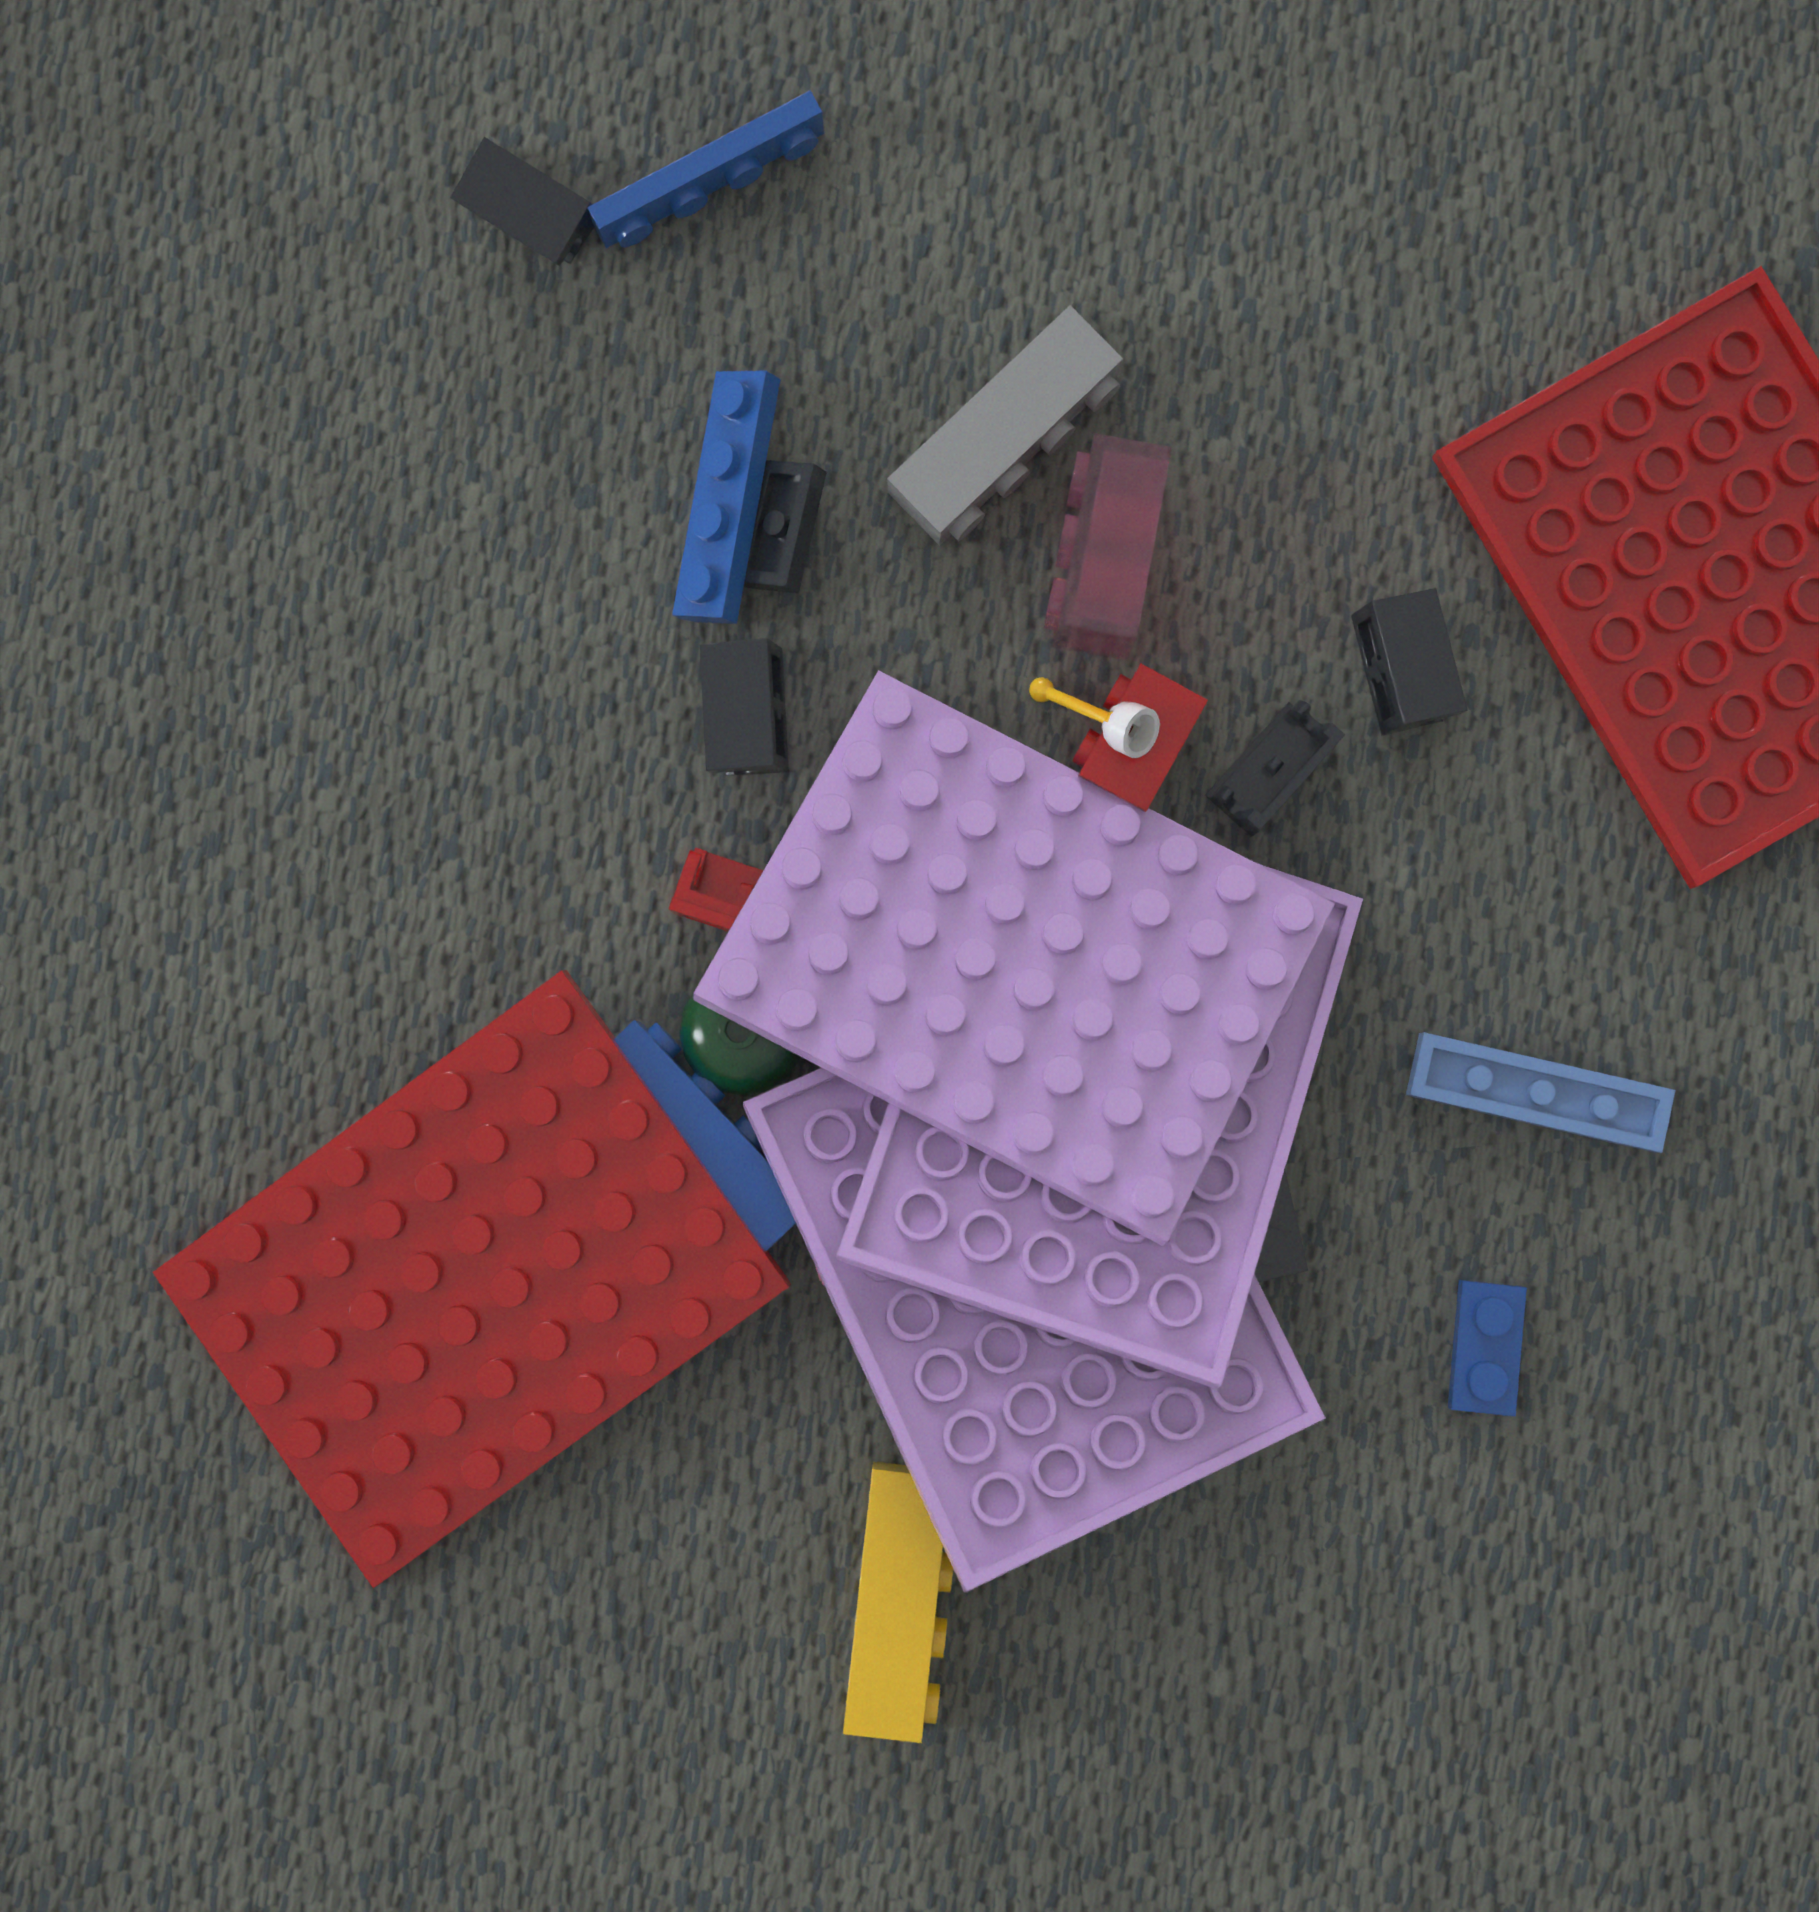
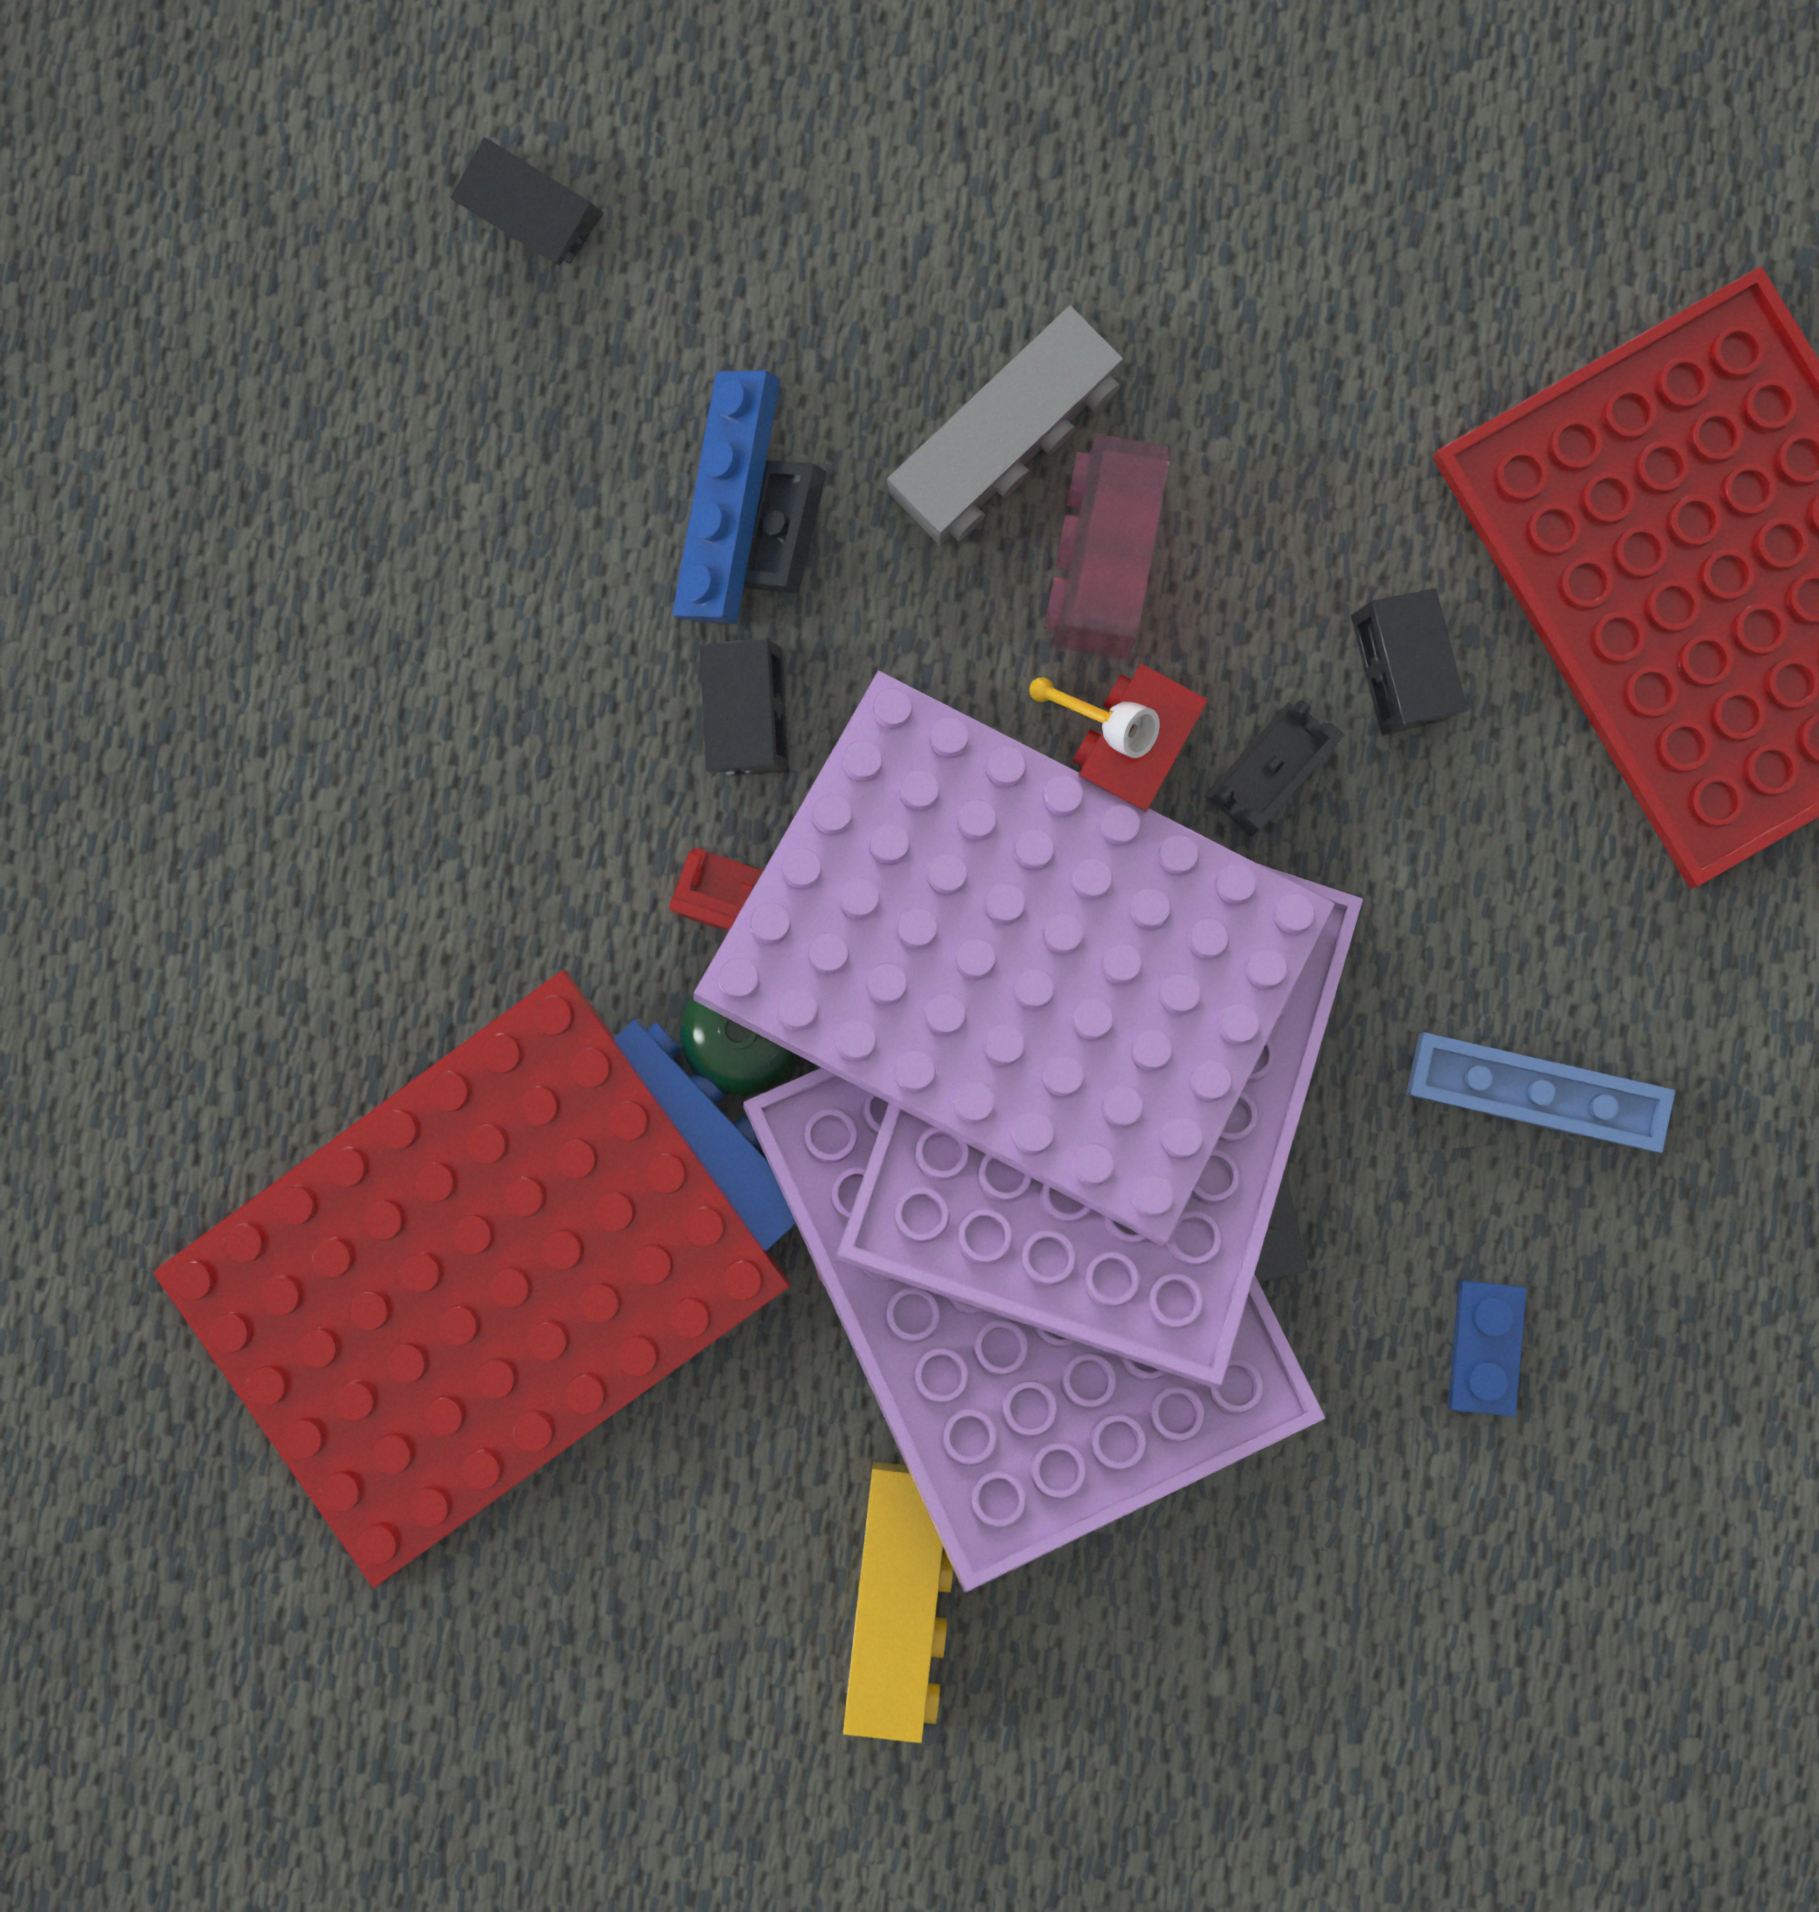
blue plate [587,90,824,248] -> none

